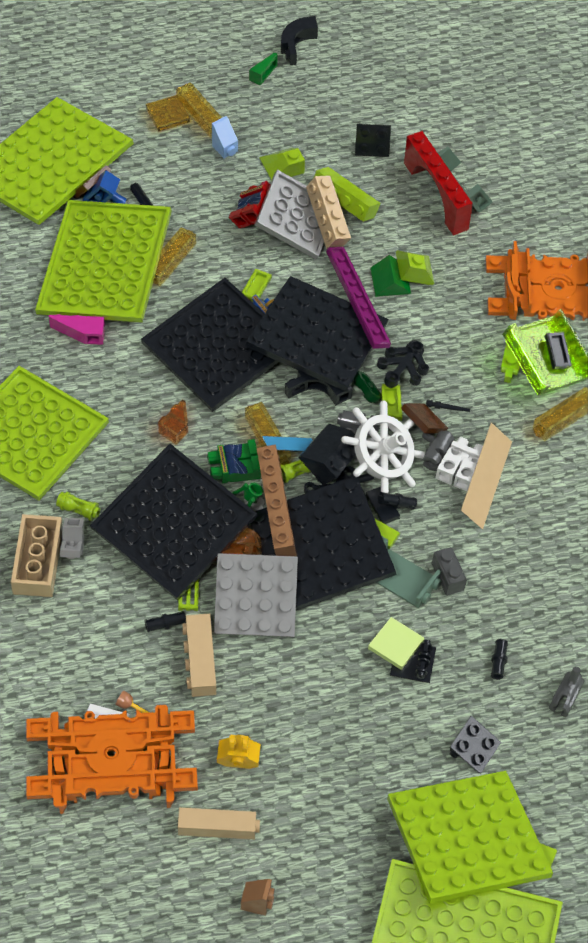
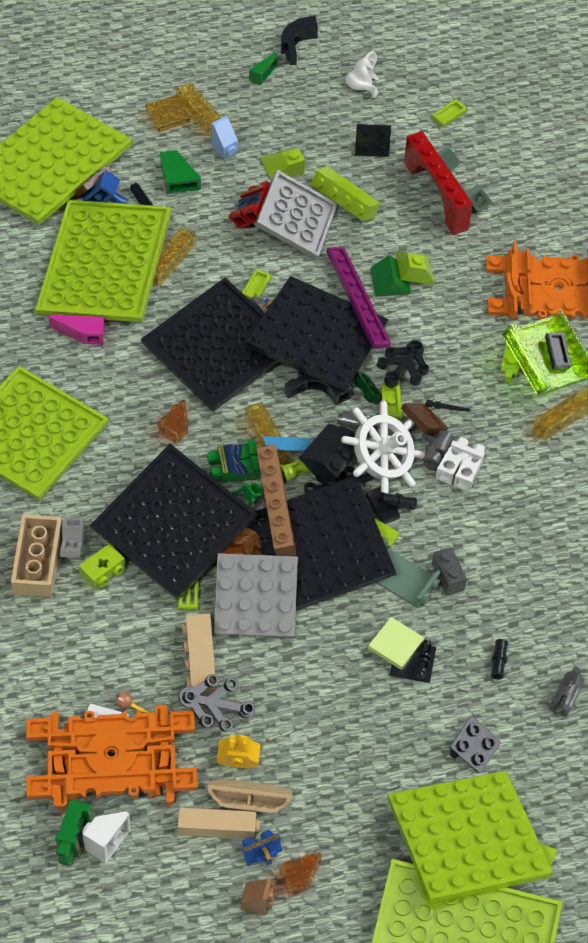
lime piece [56,492,101,521] -> none
black pin [144,611,186,632] -> none
tan brick [306,176,351,249] -> none
tan sticker [461,423,512,529] -> none
none -> green hips [55,799,94,866]
none -> lime brick [79,543,125,590]
none -> white slope [82,811,131,863]
none -> green slope [160,150,201,194]
none -> plant [178,674,255,732]
none -> tan brick [208,779,293,813]
none -> blue hips [242,830,282,866]
none -> clear orange slope [279,853,322,897]
none -> white piece [345,51,379,98]
none -> lime tile [431,99,468,128]

